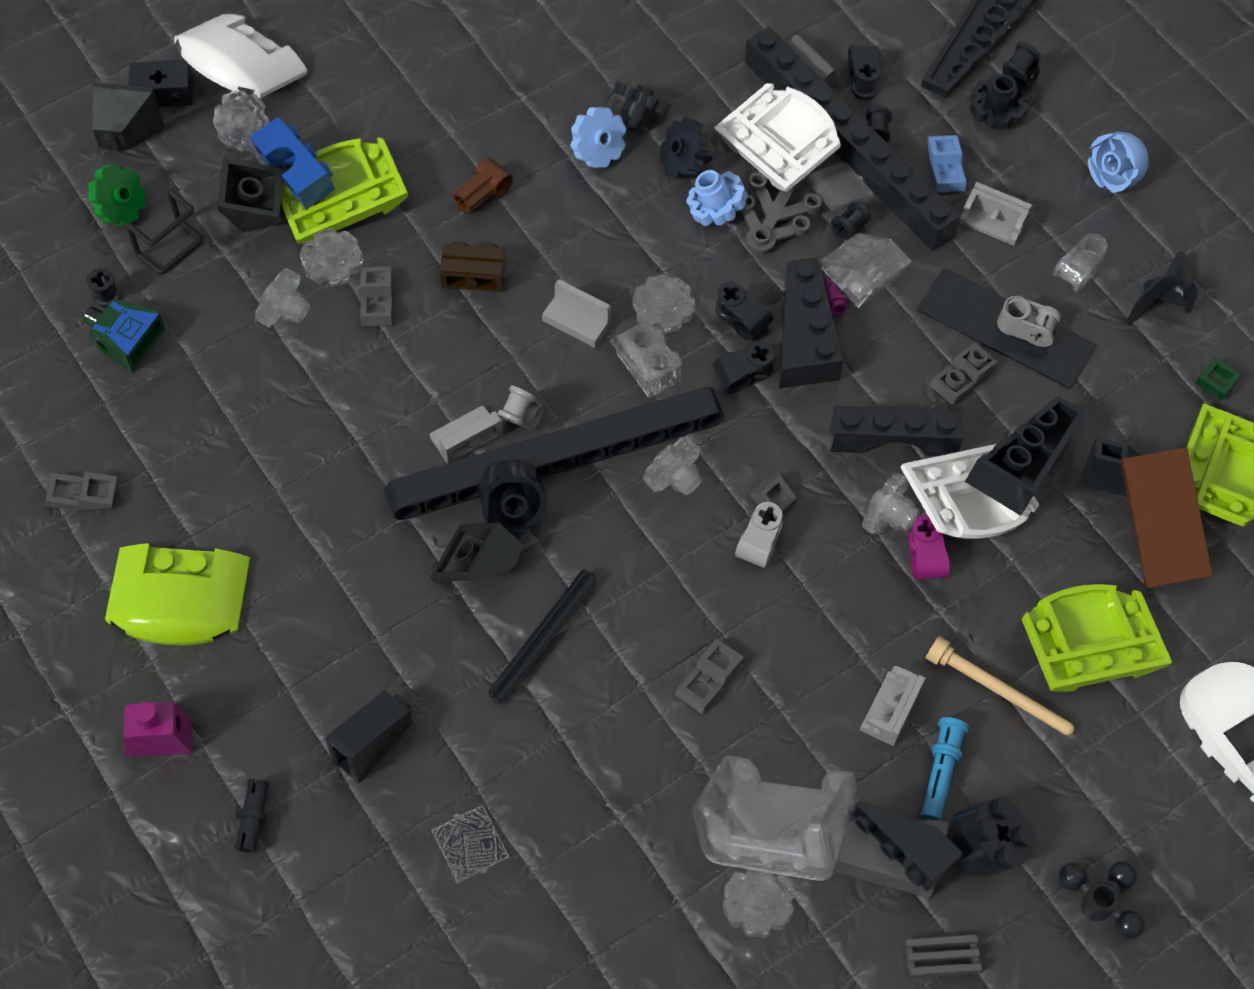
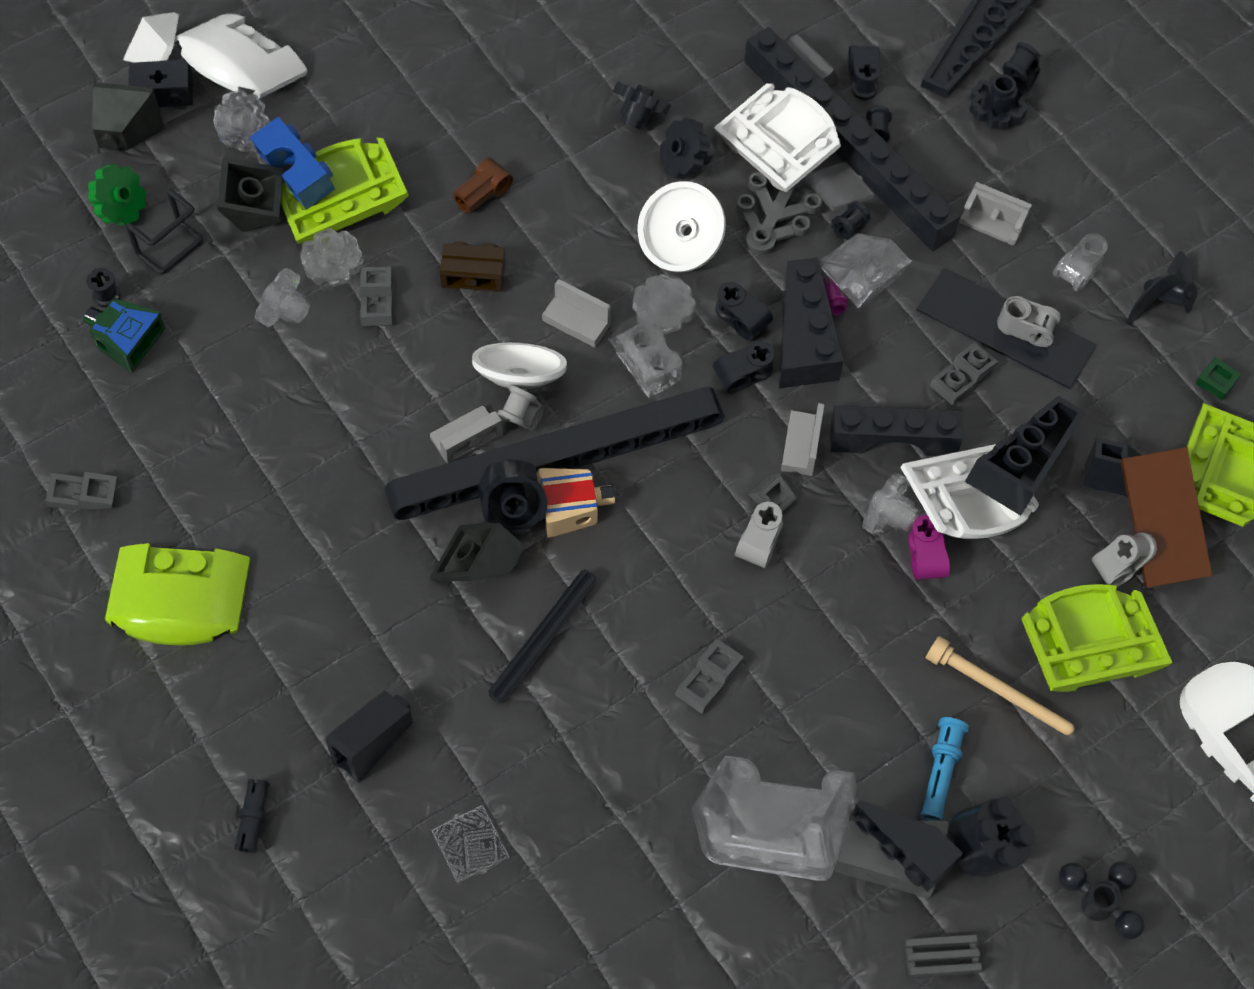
magenta torso [124,702,193,757] -> none
light blue plant [571,107,626,168] -> none
clear plant [643,436,702,495] -> none
light blue plant [687,170,748,226] -> none
clear plant [723,865,794,938] -> none
light grey hinge [860,666,926,747] -> none
medium blue slope [928,135,966,193] -> none
light blue cylinder [1088,131,1149,193] -> none
none -> white slope [123,12,179,62]
none -> white dish [472,342,567,391]
none -> torso [539,468,615,538]
none -> white dish [638,181,726,272]
none -> light grey panel [781,403,824,476]
none -> light grey piece [1092,532,1157,587]

